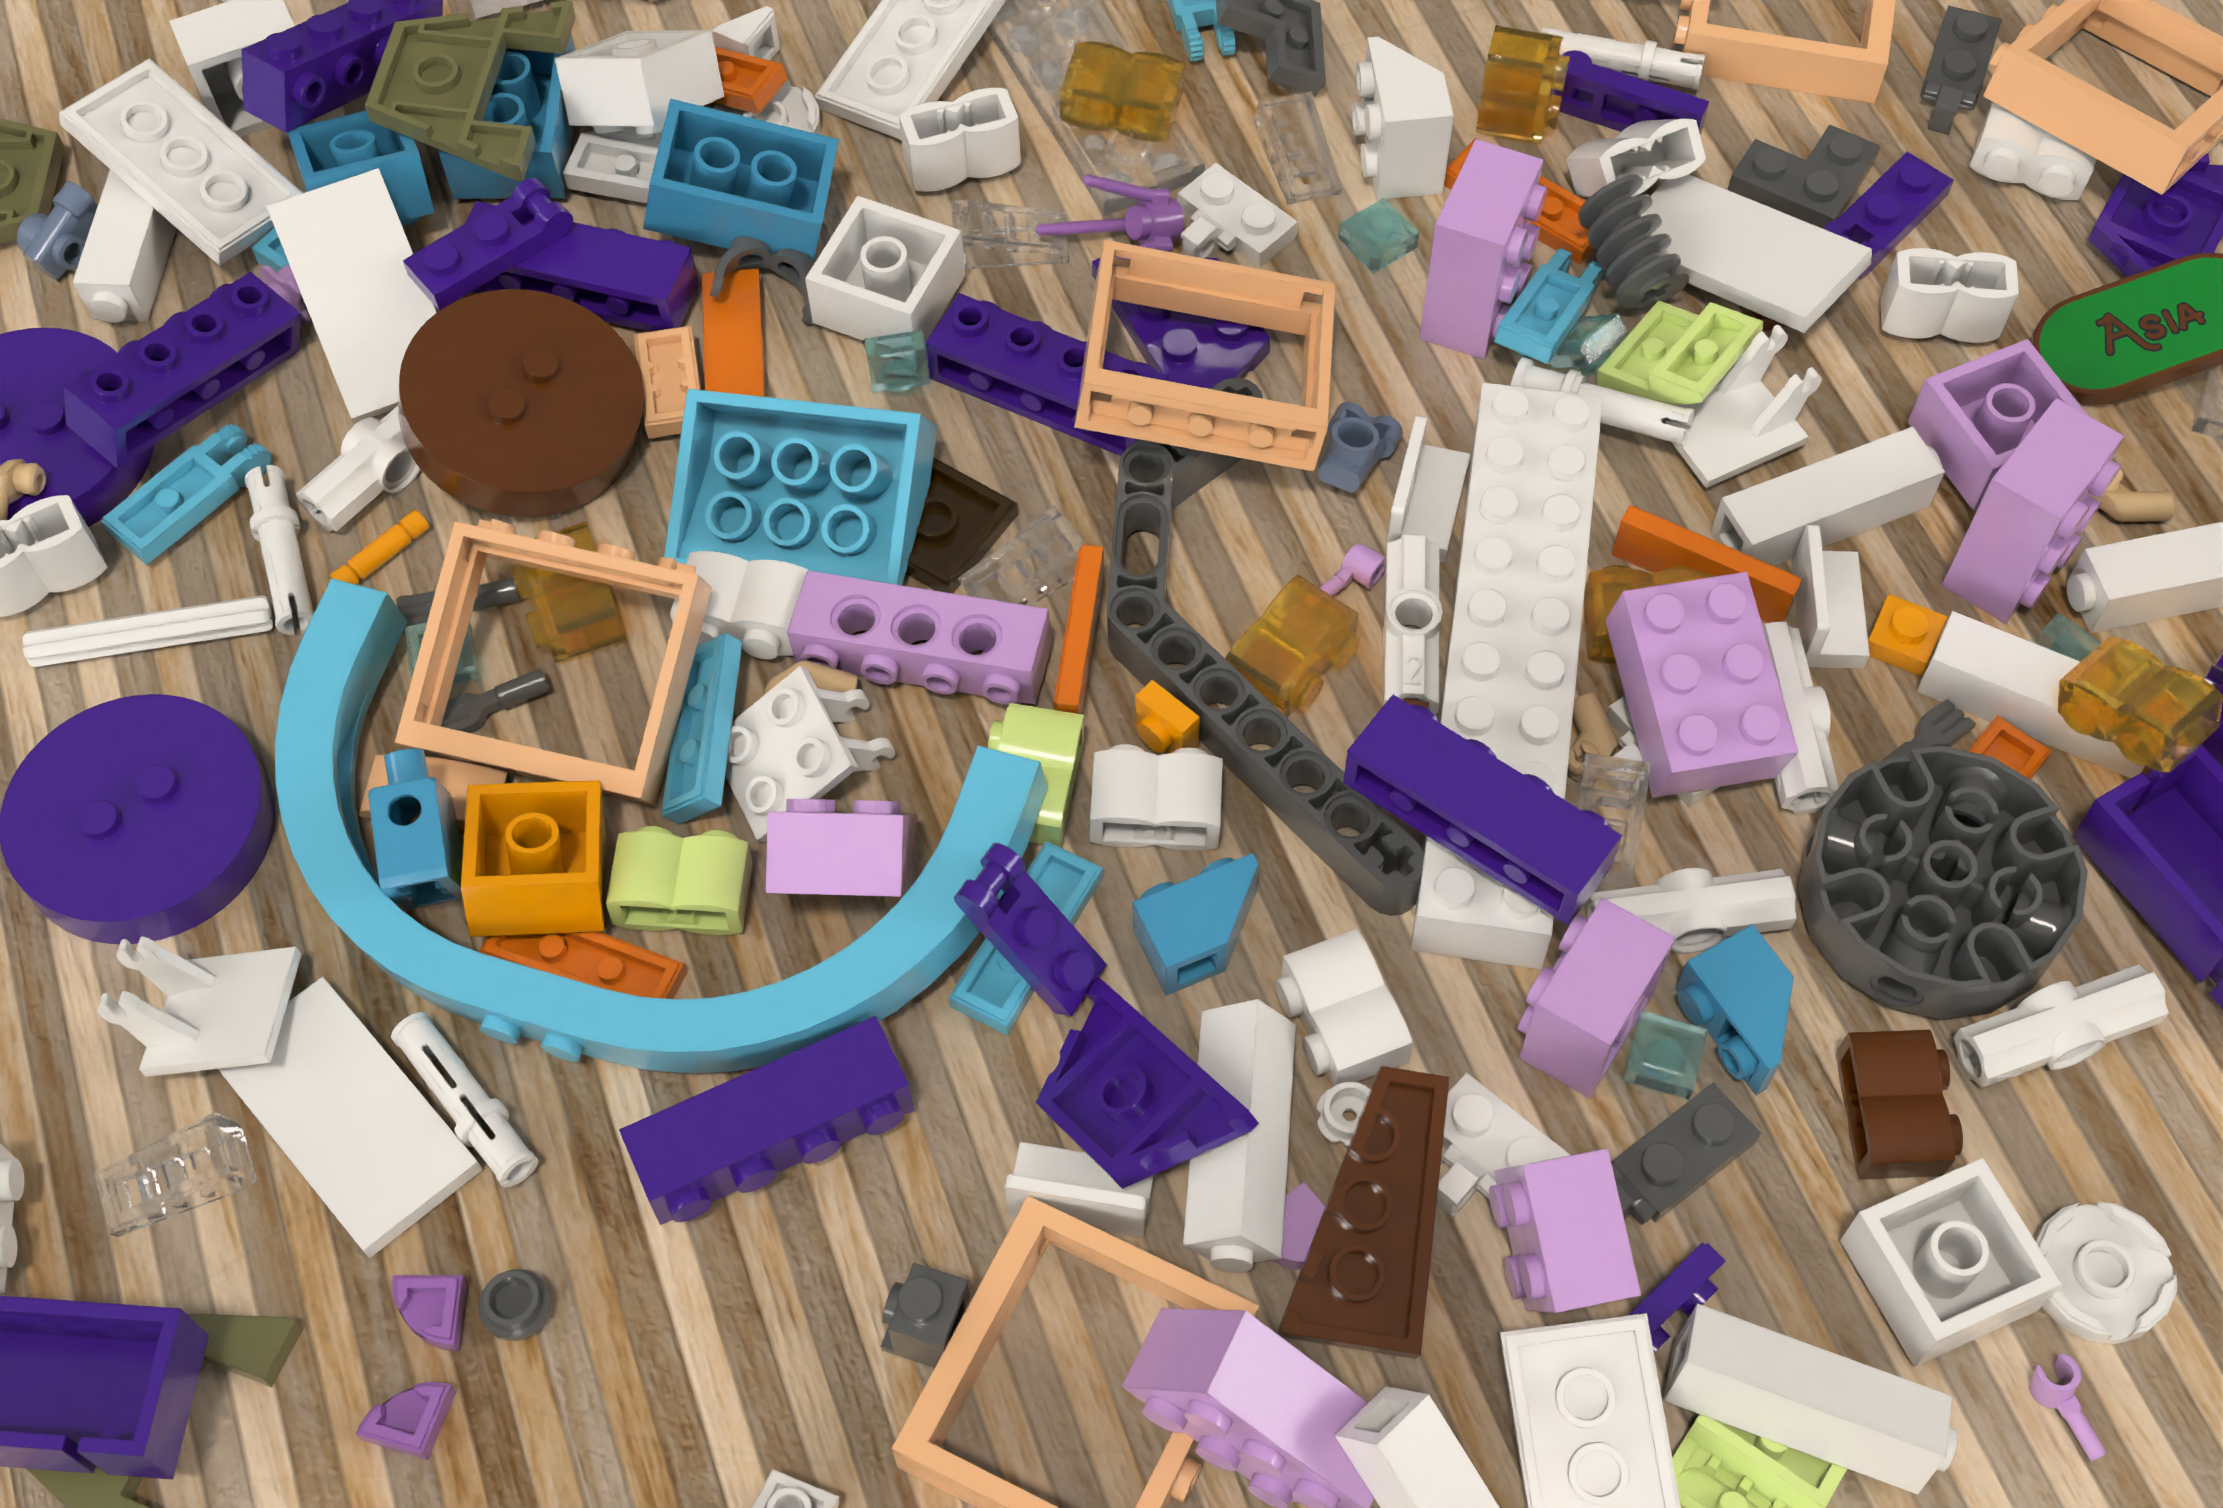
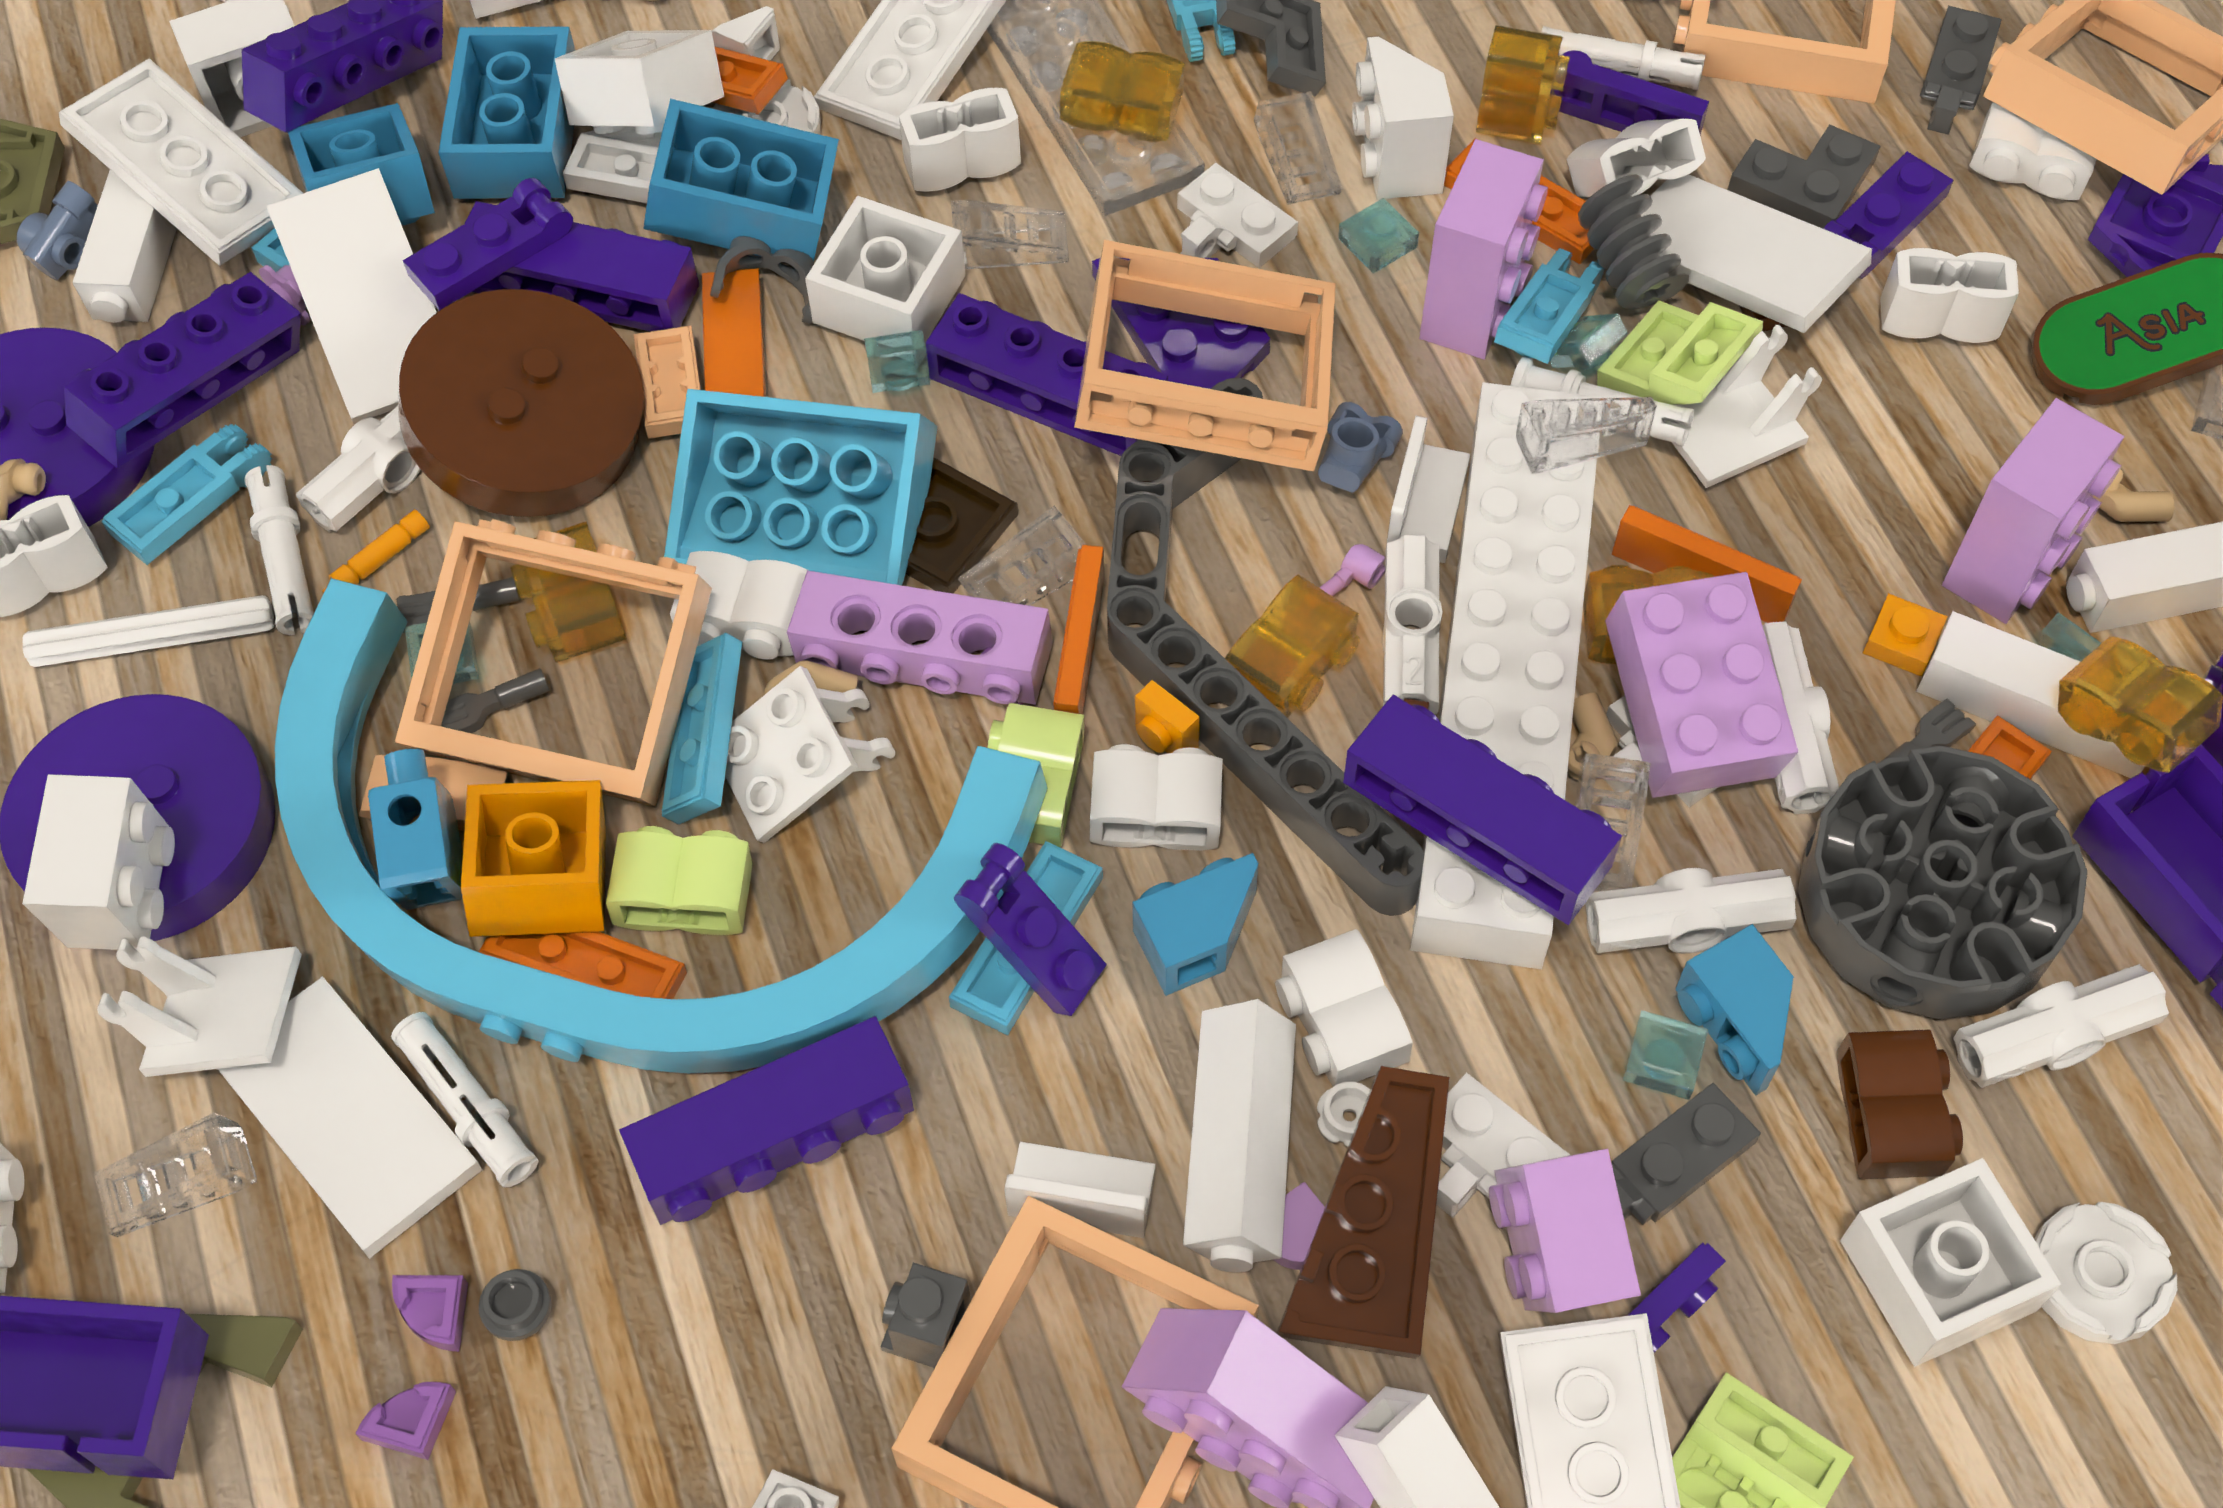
olive wing [365,1,576,181] -> none
lavender brick [766,798,917,897] -> none
medium lavender plant [1035,174,1184,260] -> none
dark purple wing [1036,977,1259,1189] -> none
lavender brick [1517,897,1676,1099] -> none
white brick [1663,1303,1958,1495] -> none
white brick [1710,427,1945,566] -> none
white panel [1791,525,1870,669] -> none
lavender brick [1908,339,2087,511] -> none
lavender hand [2030,1353,2107,1462] -> none
none -> white brick [22,774,175,950]
none -> clear slope [1516,397,1657,474]

